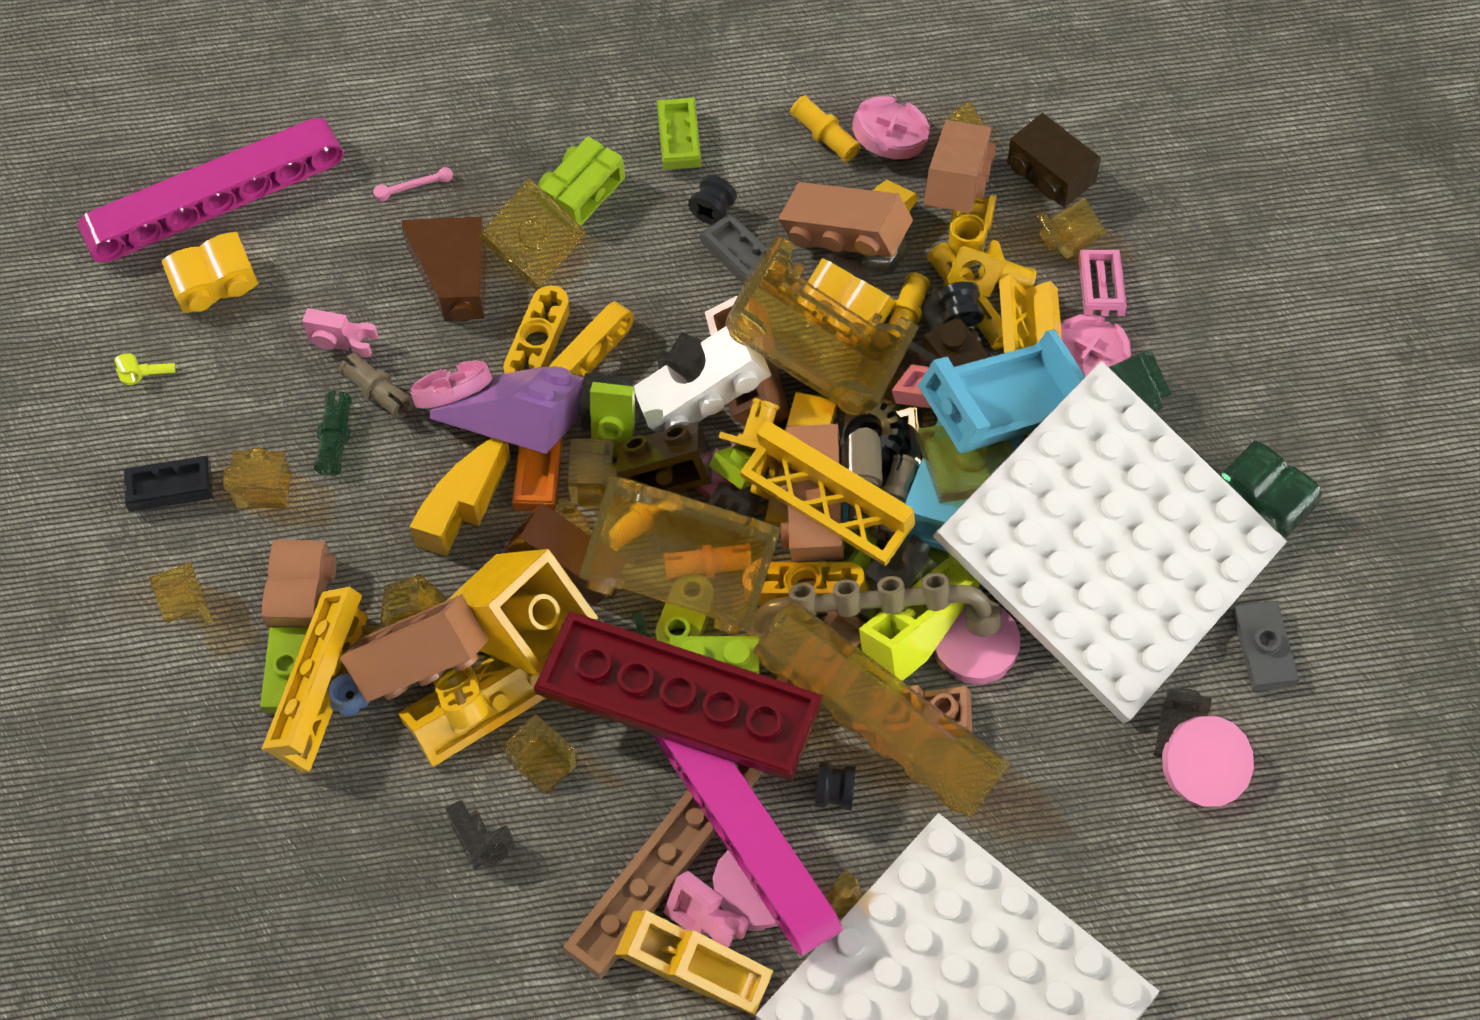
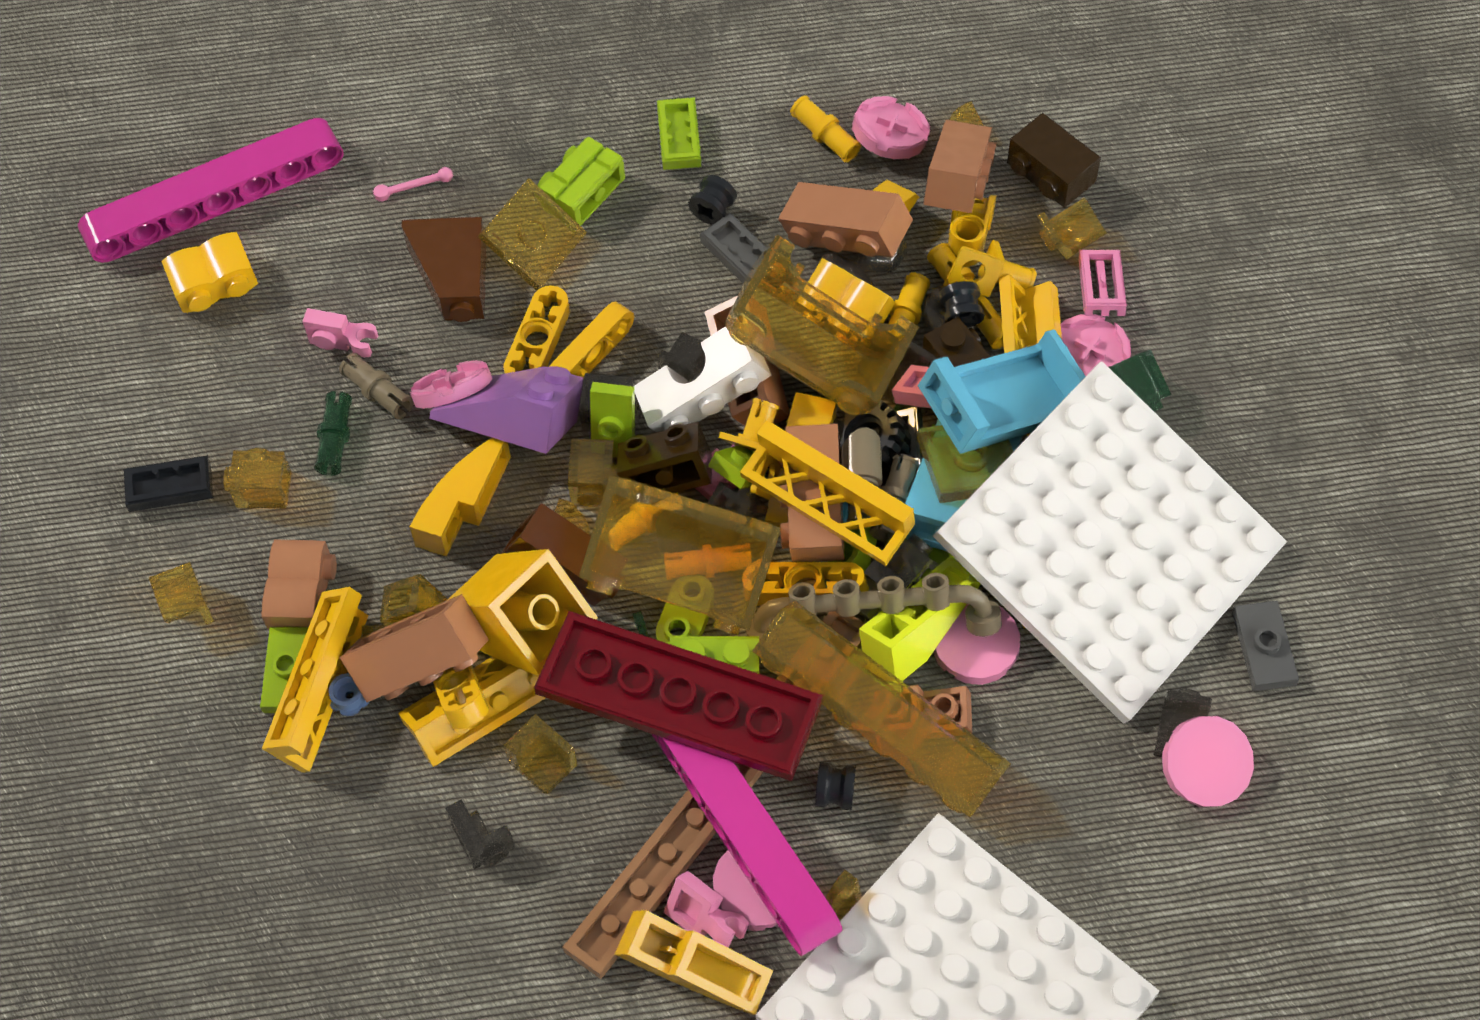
neon yellow hand [114,353,176,385] -> none
orange tile [512,437,563,511] -> none
clear green brick [1221,440,1323,538] -> none

